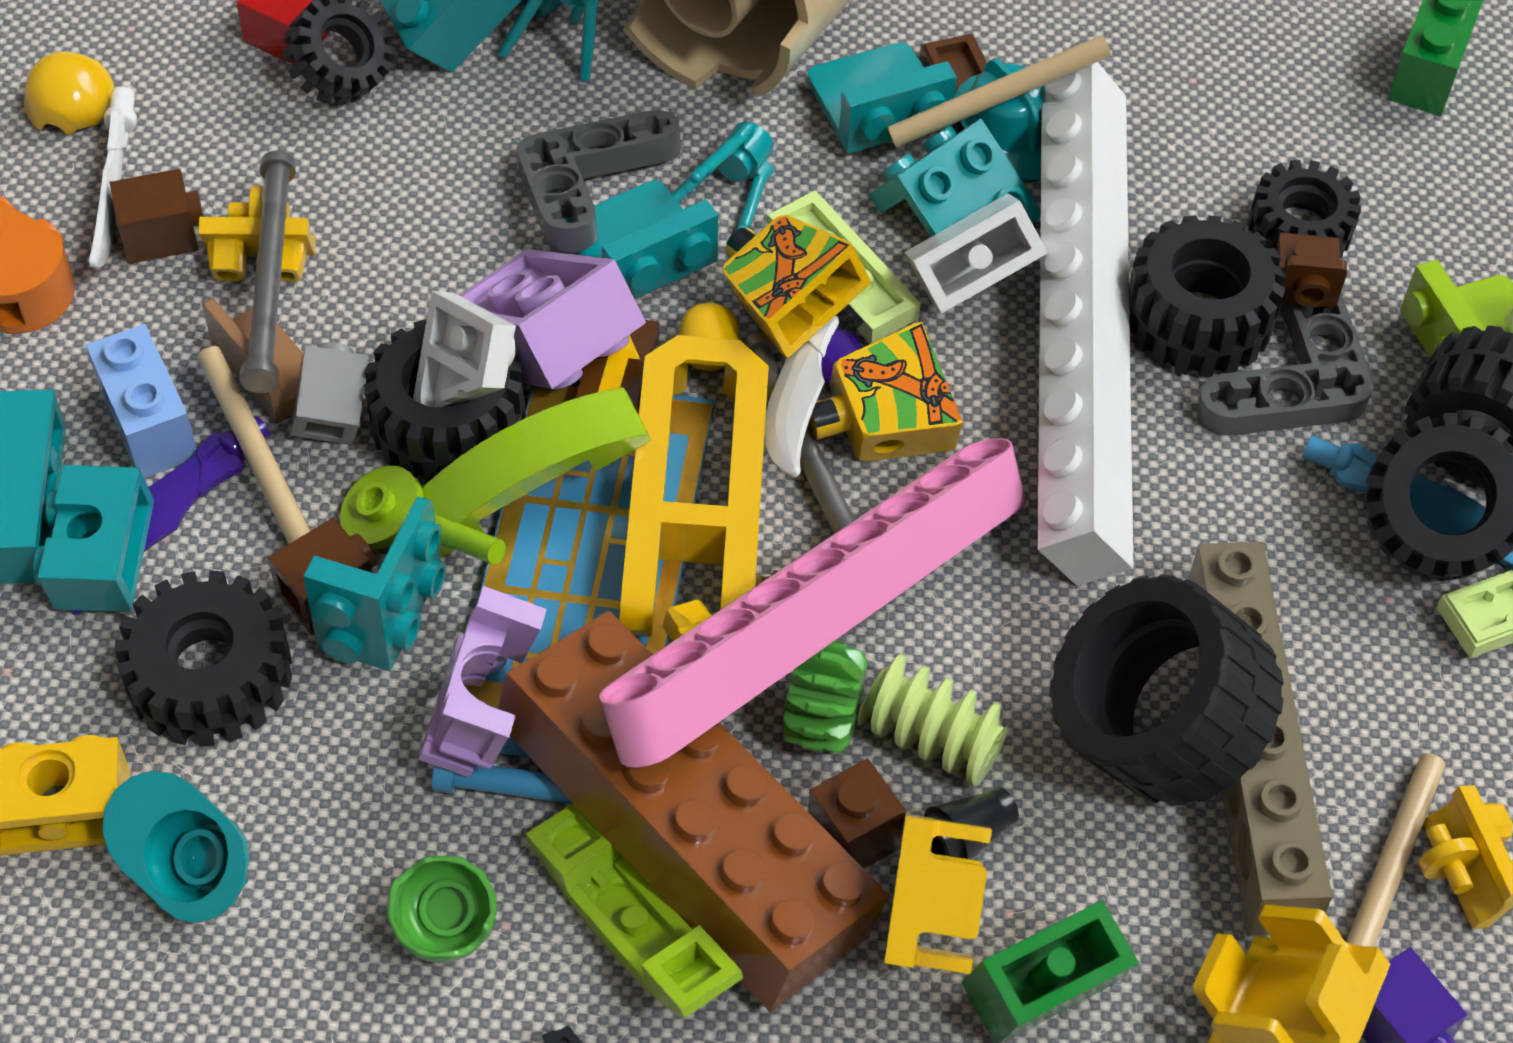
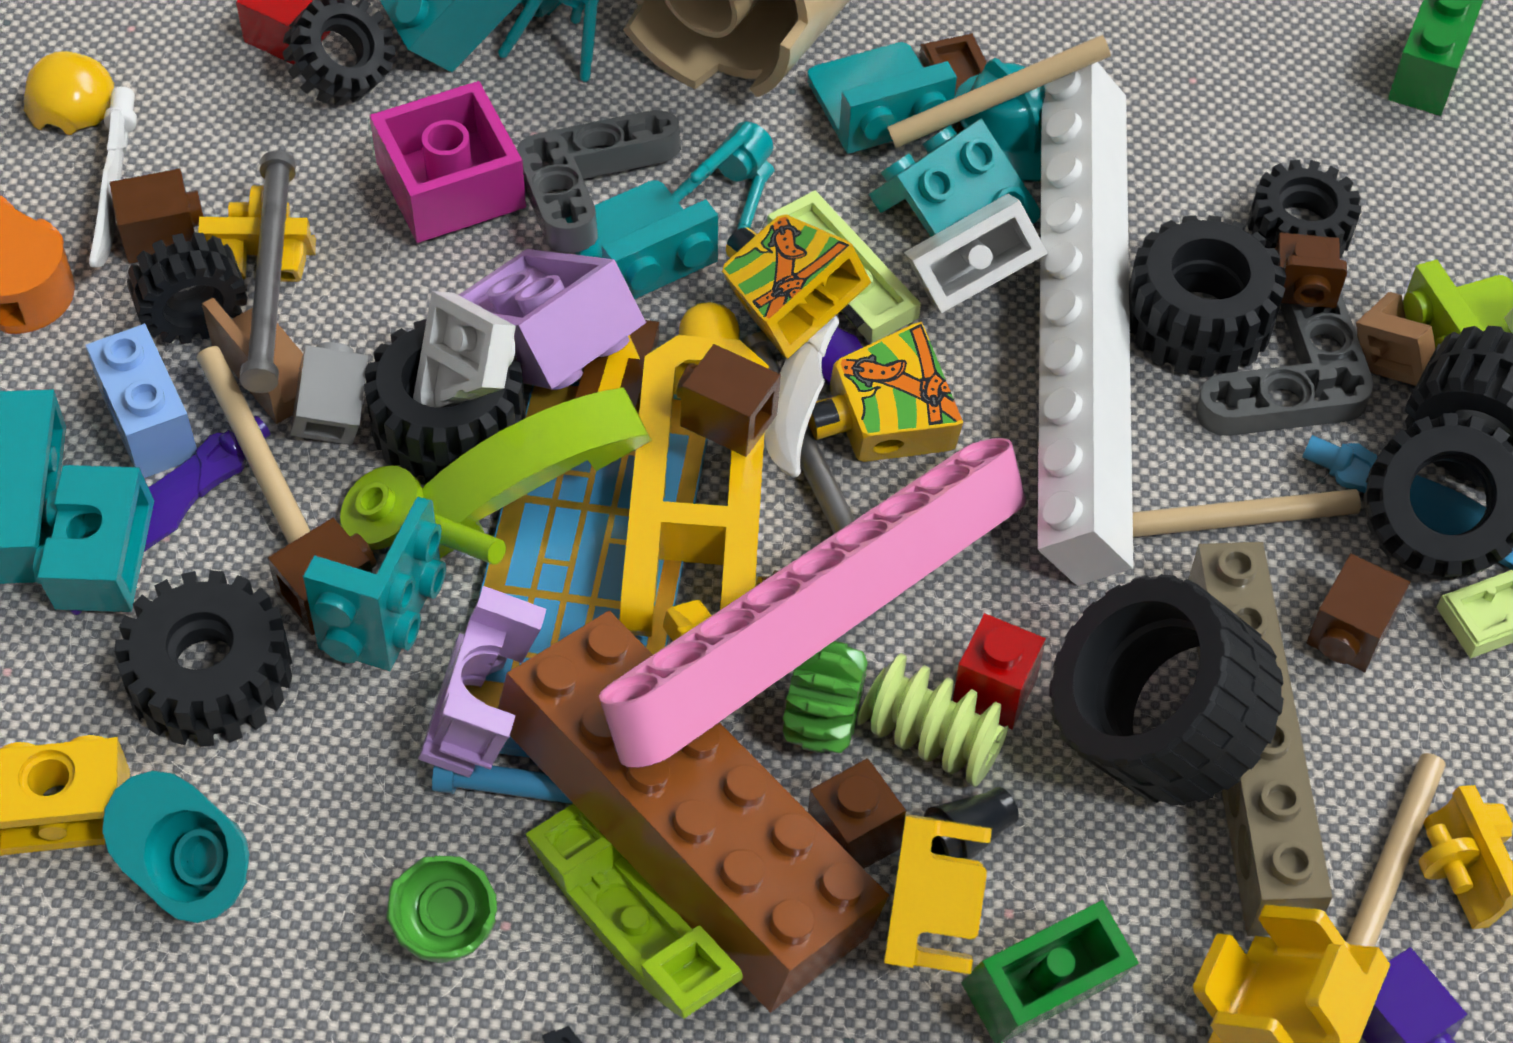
none -> black tyre [127,232,248,344]
none -> dark pink brick [369,81,526,243]
none -> reddish brown brick [676,344,781,457]
none -> red brick [952,613,1046,730]
none -> tan piece [1132,489,1361,537]
none -> reddish brown brick [1306,553,1410,672]
none -> medium nougat bracket [1356,292,1435,386]

